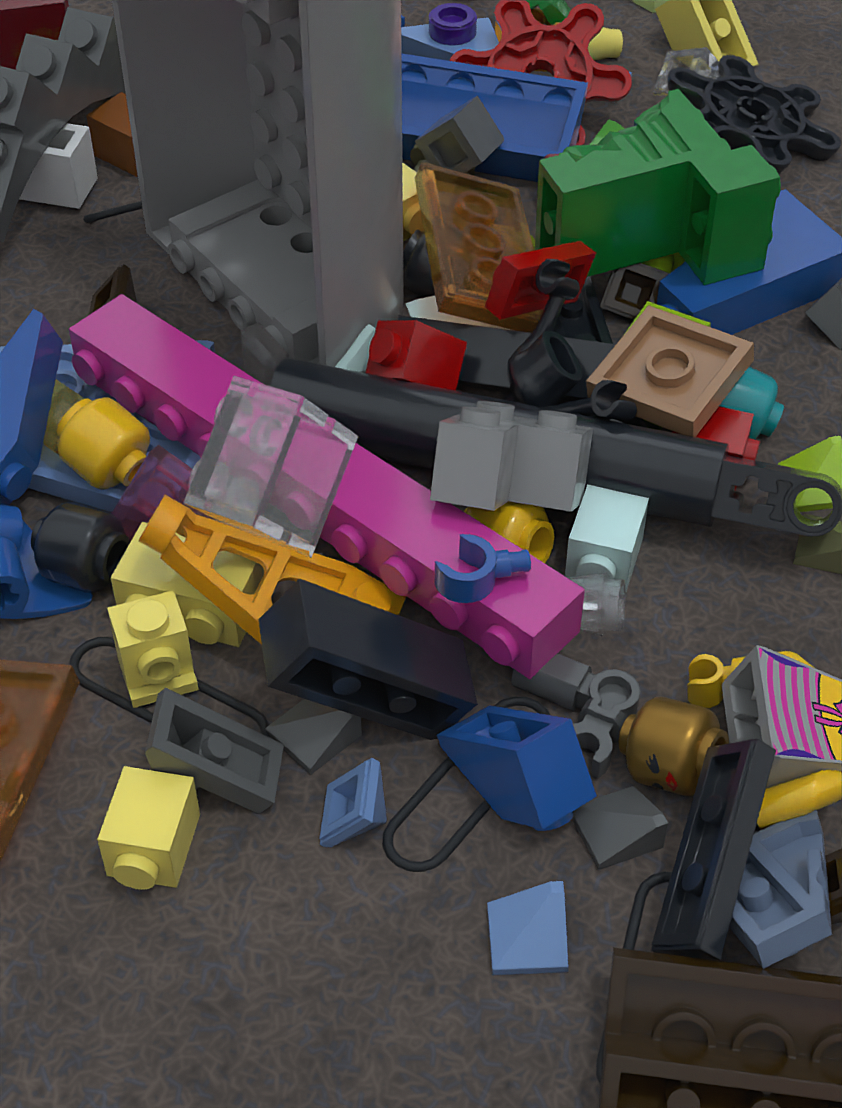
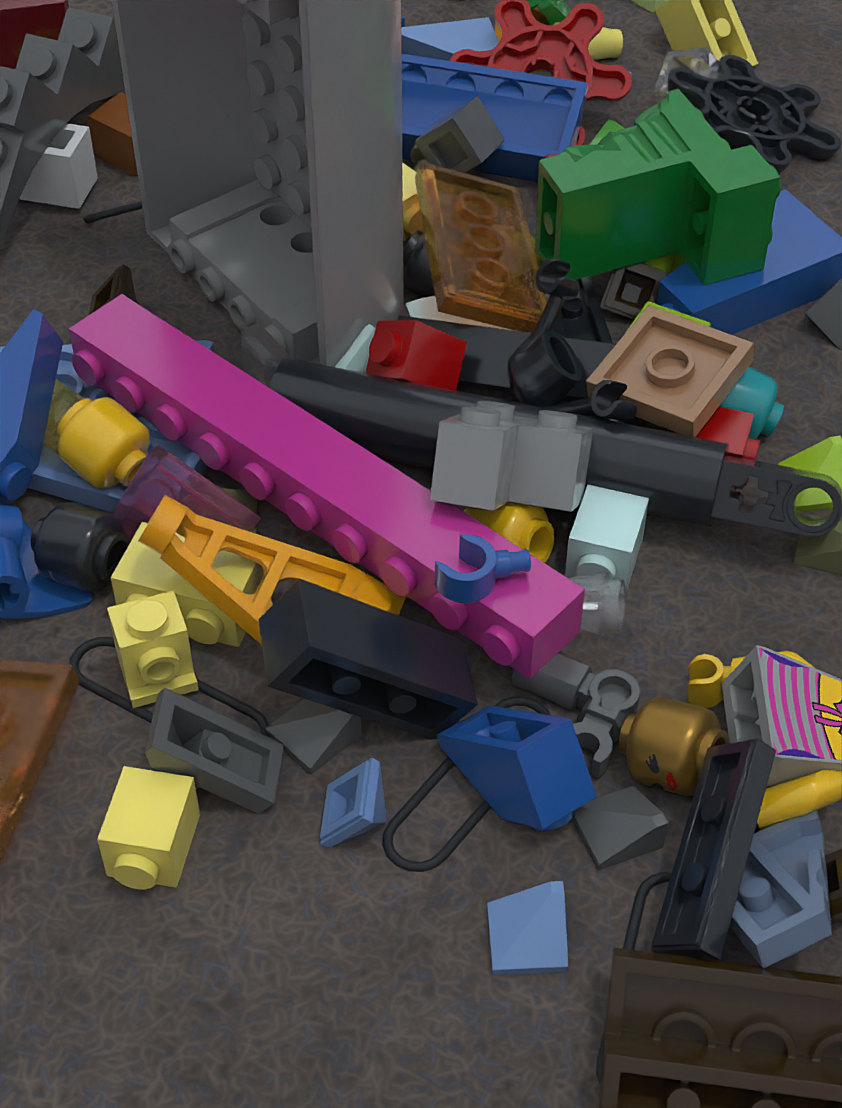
clear piece [184,376,358,558] -> none
dark purple tile [429,3,477,45] -> none
red plate [484,241,596,320] -> none

